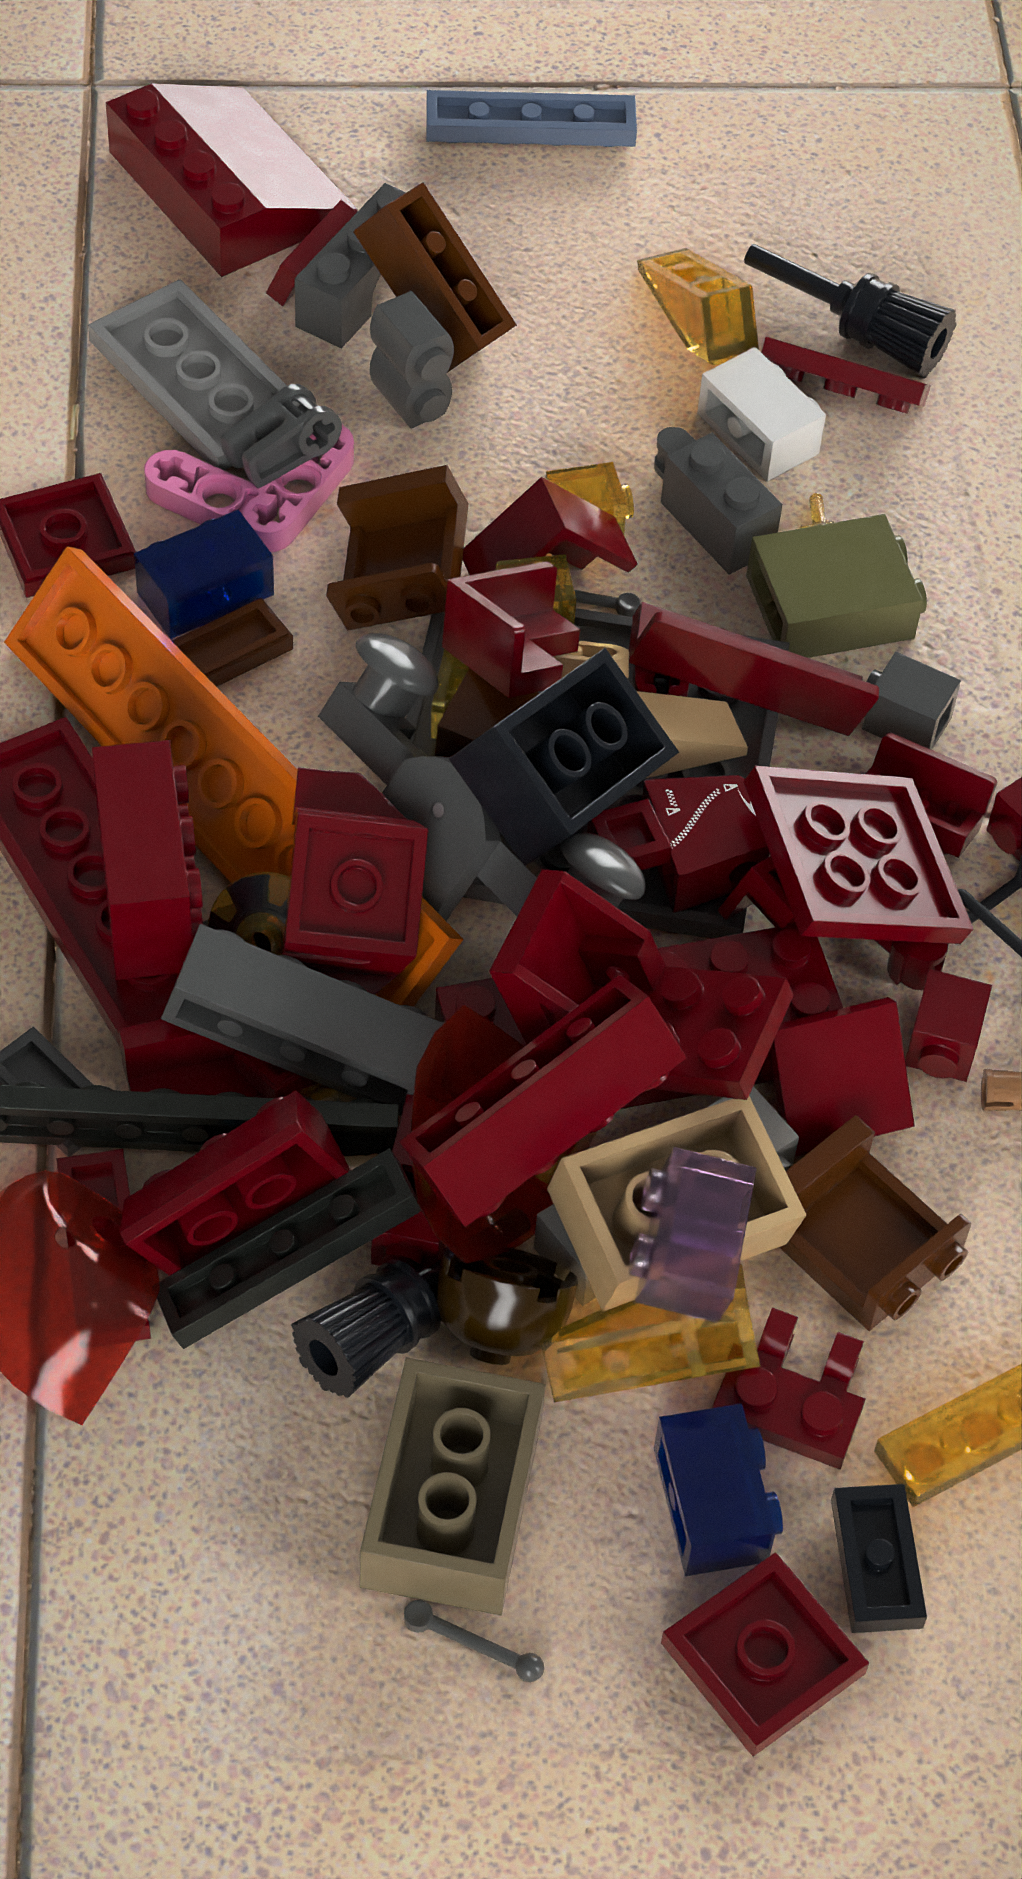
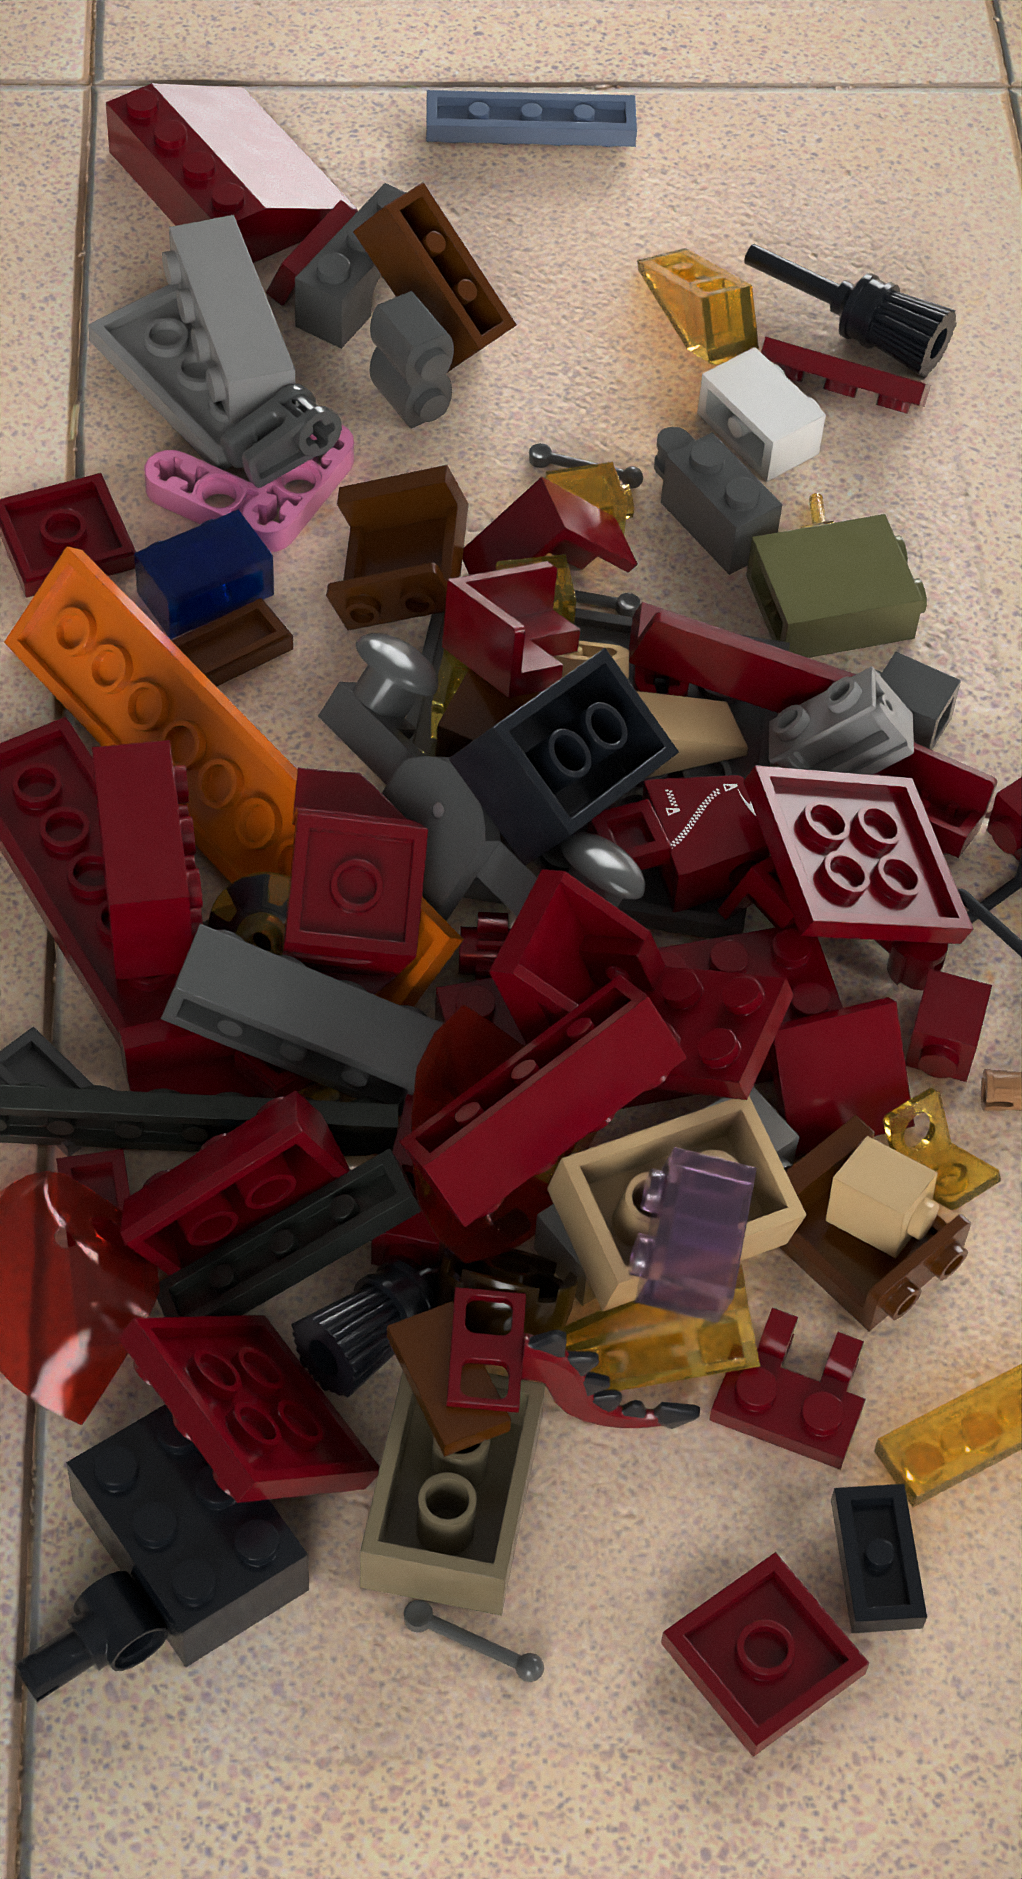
clear blue brick [654,1403,783,1576] -> none
none -> black pin [14,1571,168,1703]
none -> black brick [66,1404,309,1667]
none -> dark red plate [117,1315,380,1503]
none -> light grey brick [162,215,296,423]
none -> reddish brown tile [387,1301,511,1457]
none -> dark red piece [446,1287,700,1429]
none -> dark red gear [458,912,511,981]
none -> dark grey hinge [529,443,643,489]
none -> light grey hinge [769,666,914,775]
none -> tan brick [826,1136,939,1258]
none -> clear yellow bracket [883,1088,1001,1210]

